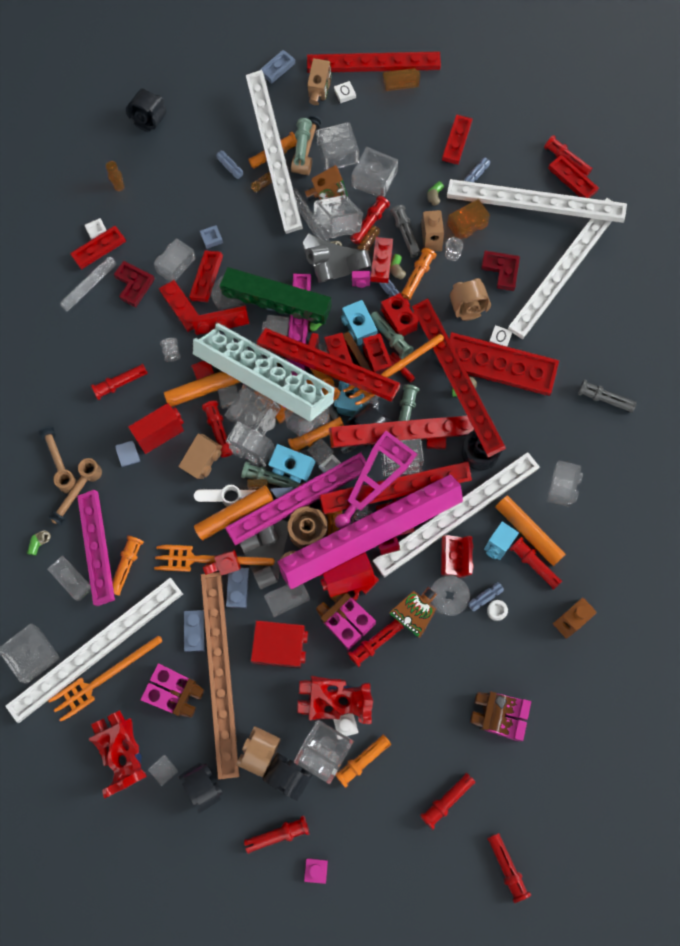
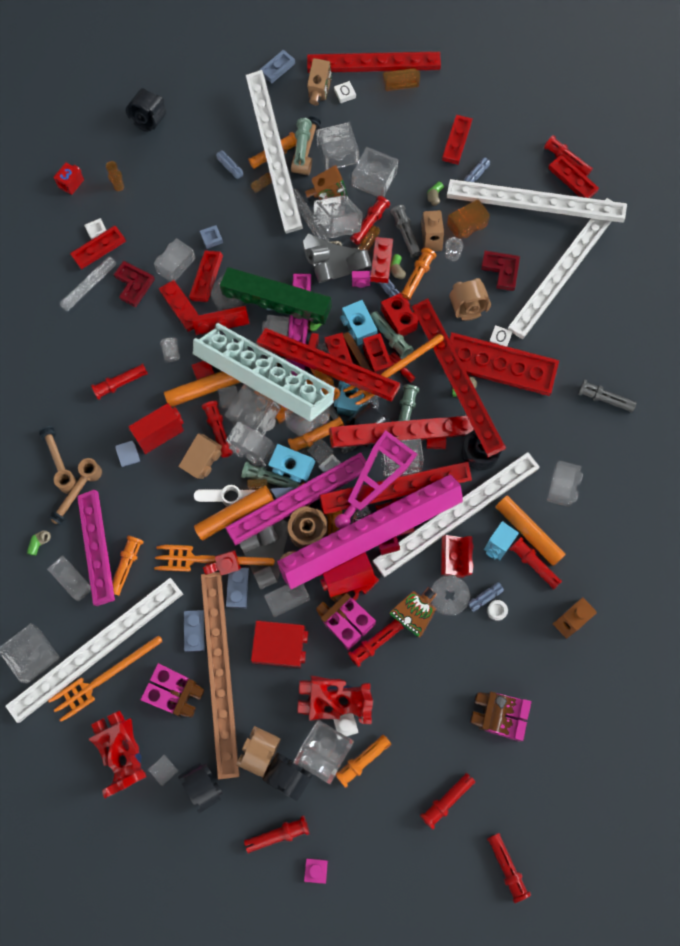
none -> red brick [53,162,84,195]

